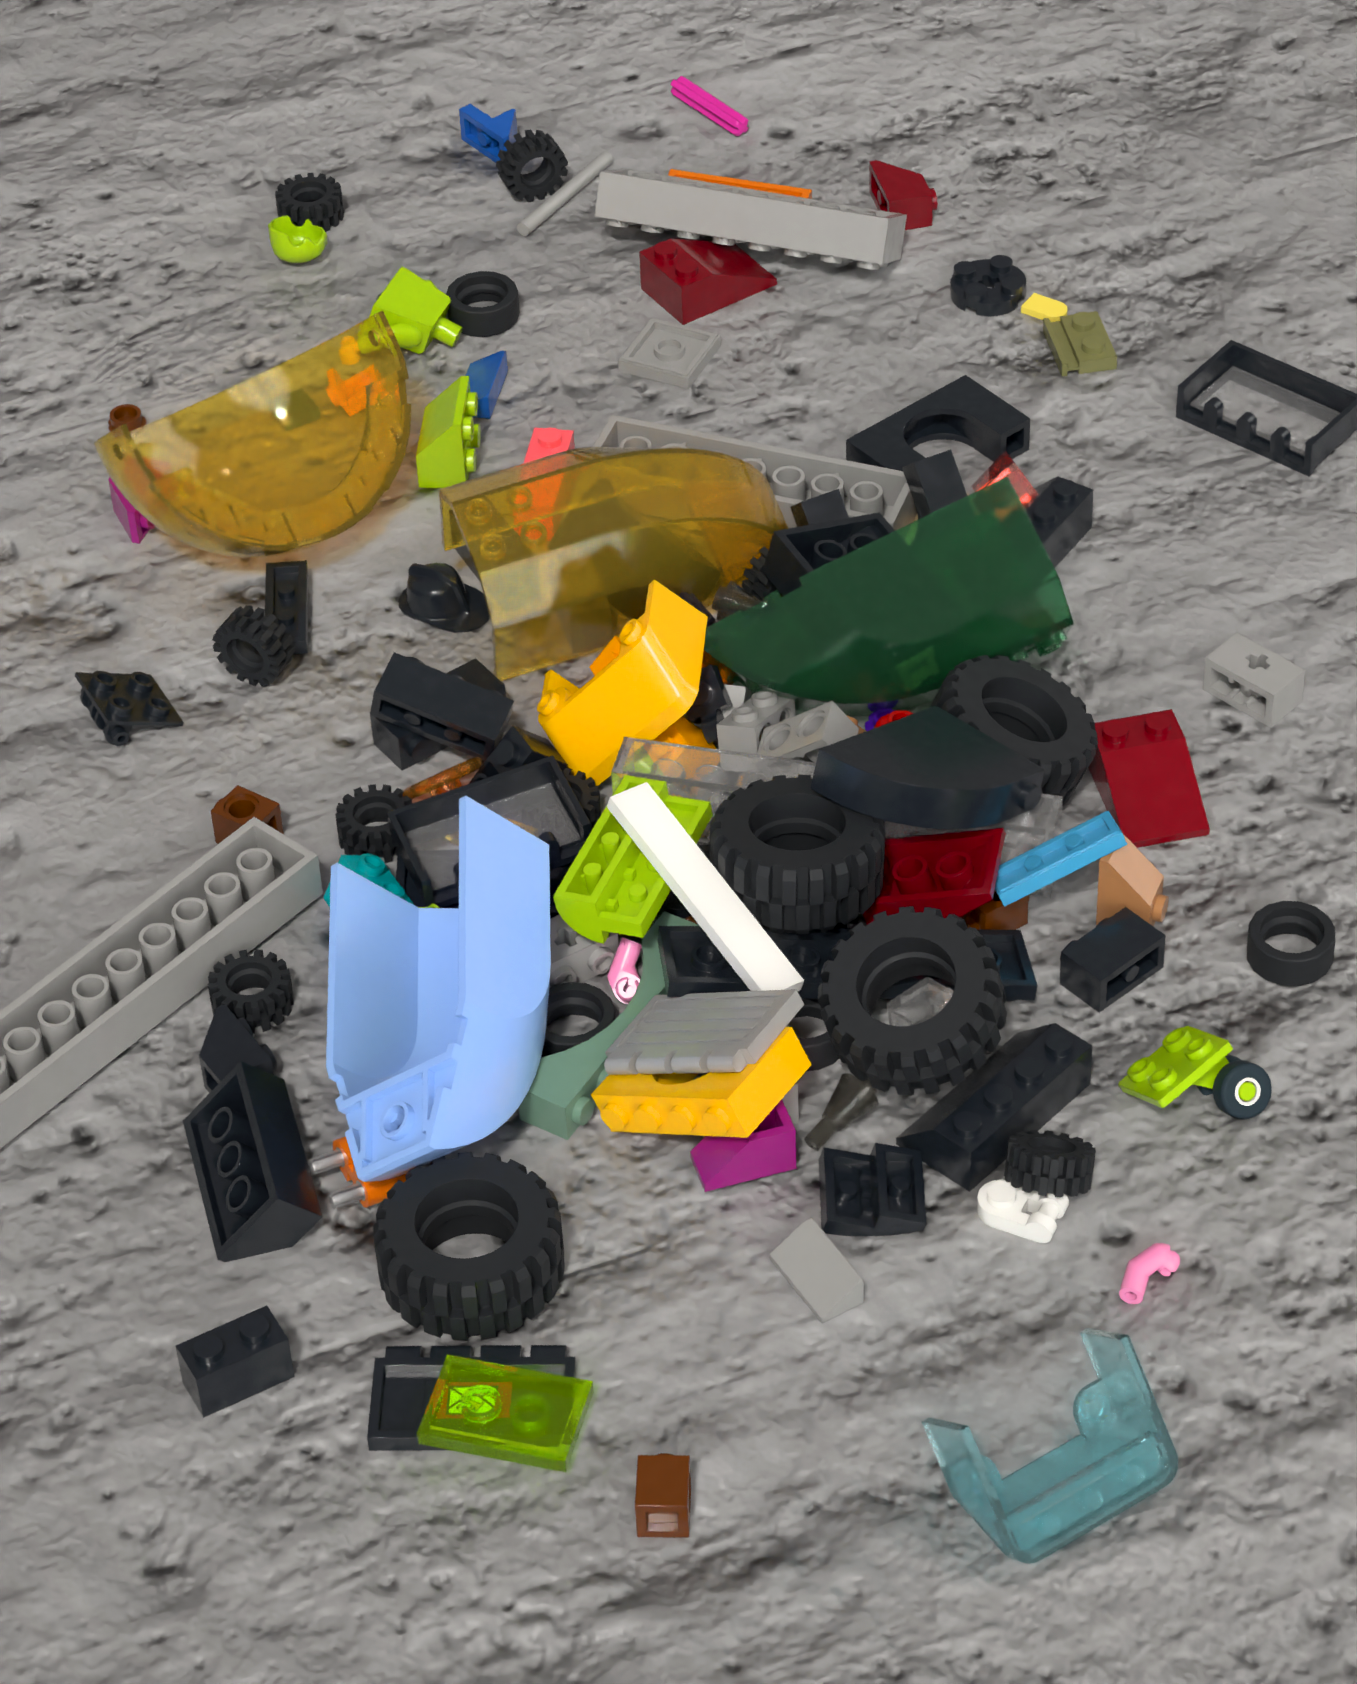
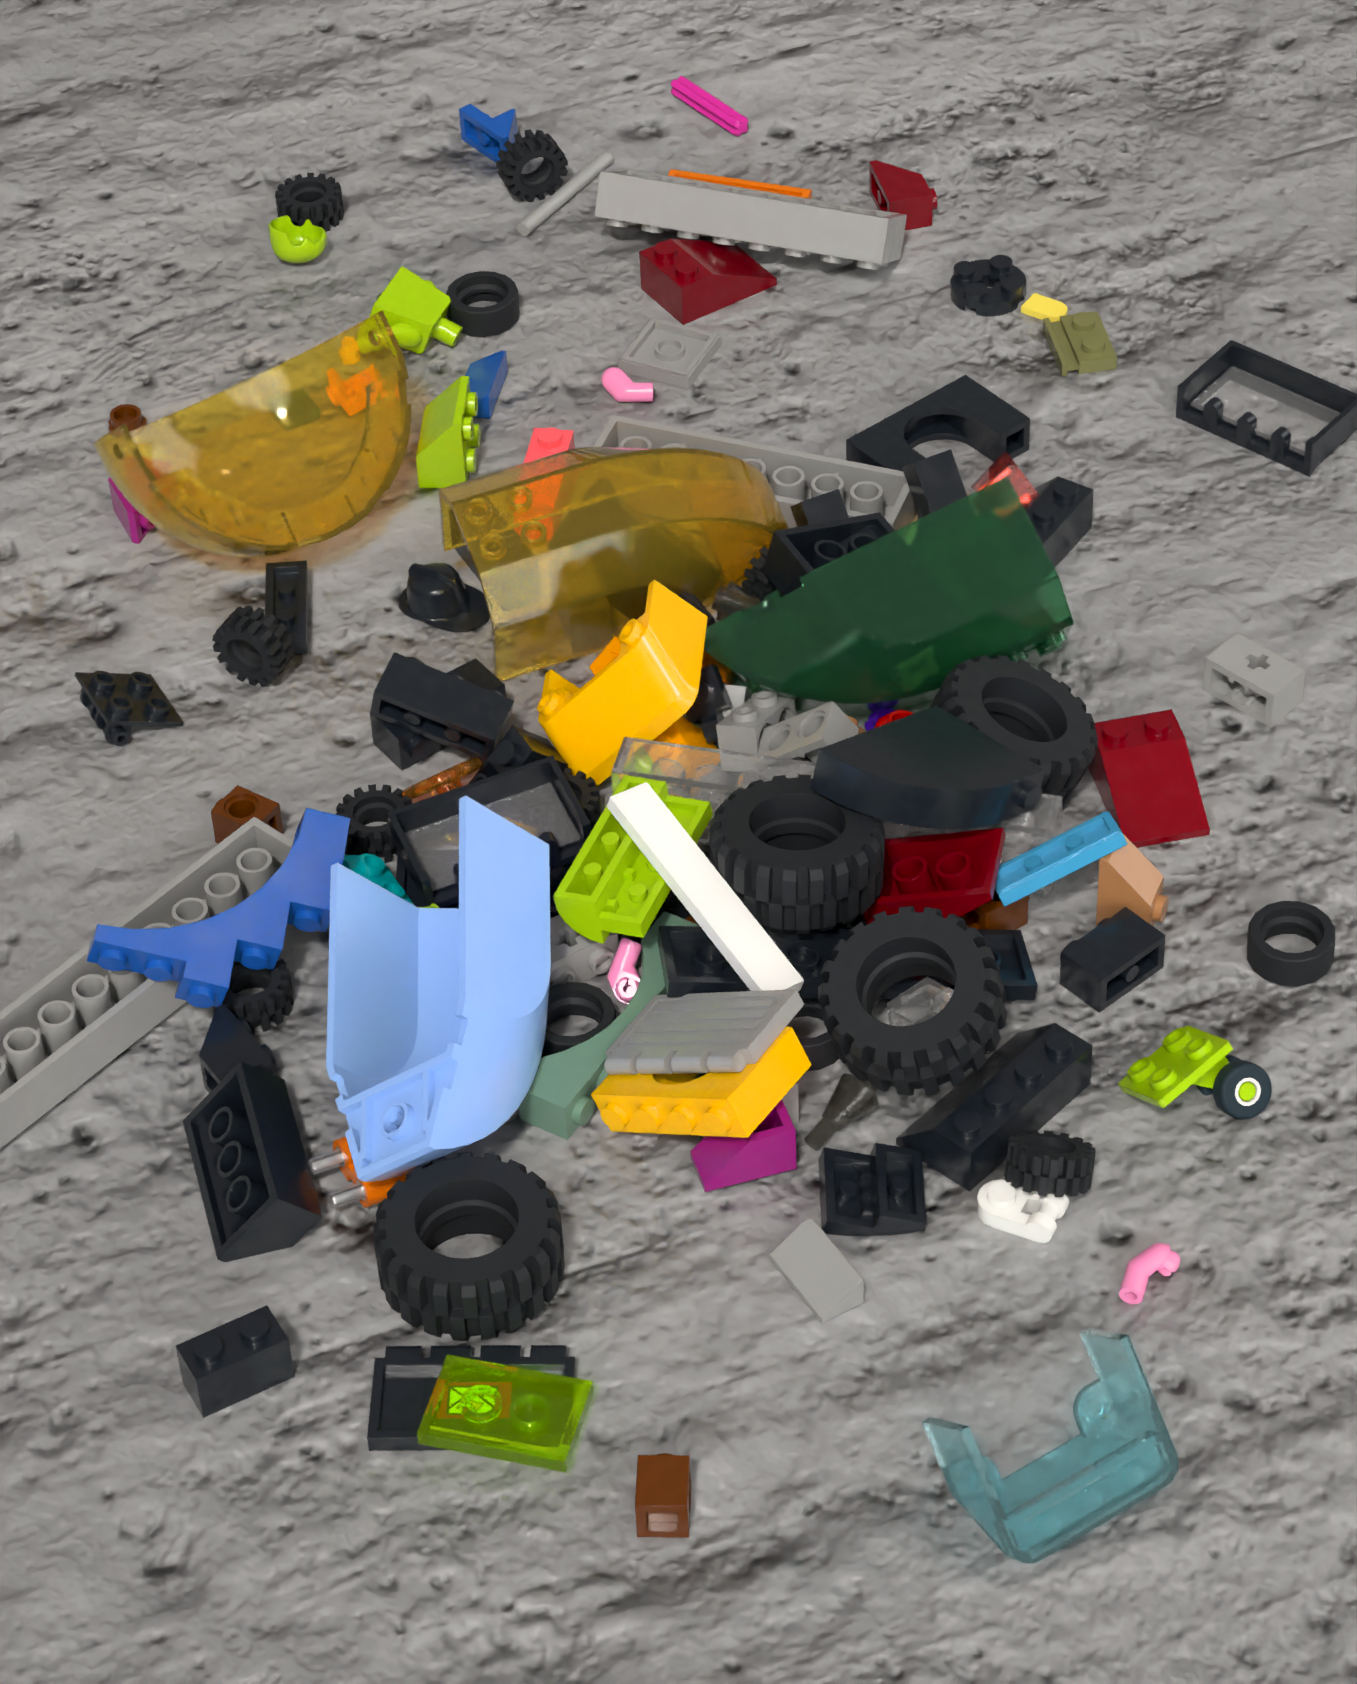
none -> arch [86,808,350,1008]
none -> bright pink arm [601,367,654,402]

